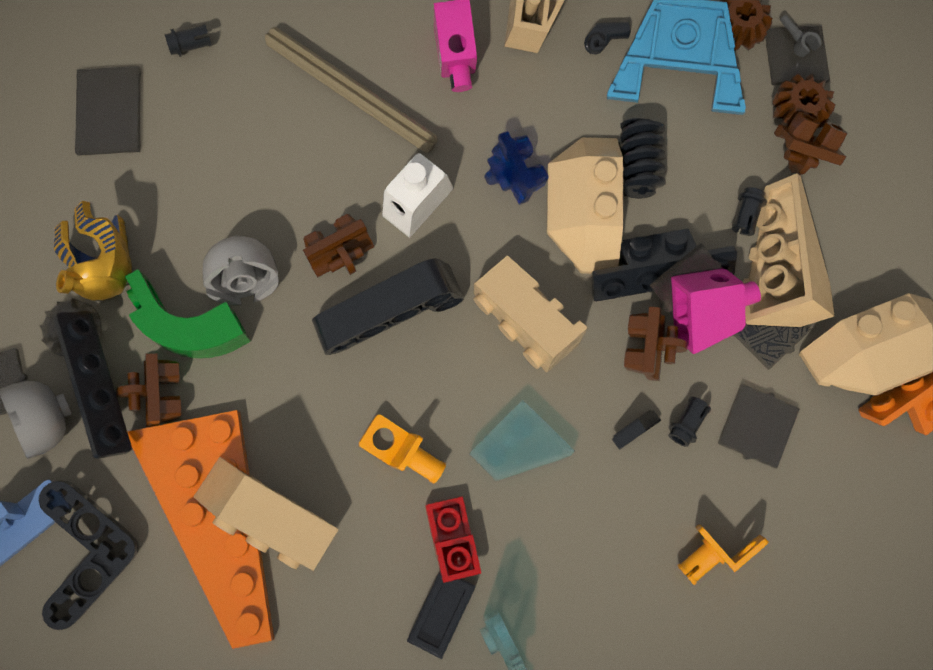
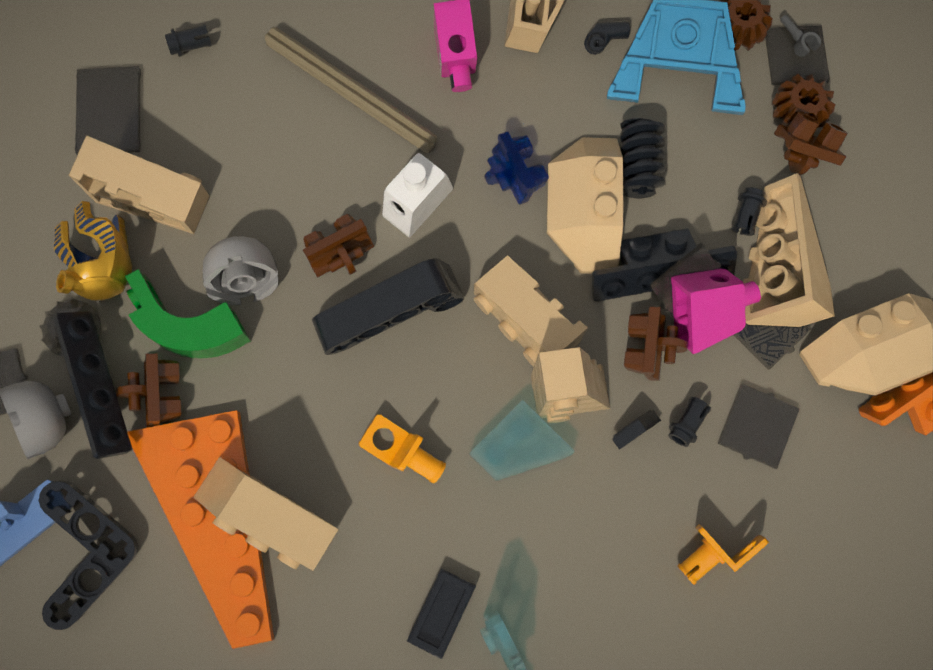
red slope [425,496,482,583] -> none
none -> tan wedge [68,135,210,234]
none -> tan wedge [531,347,610,423]

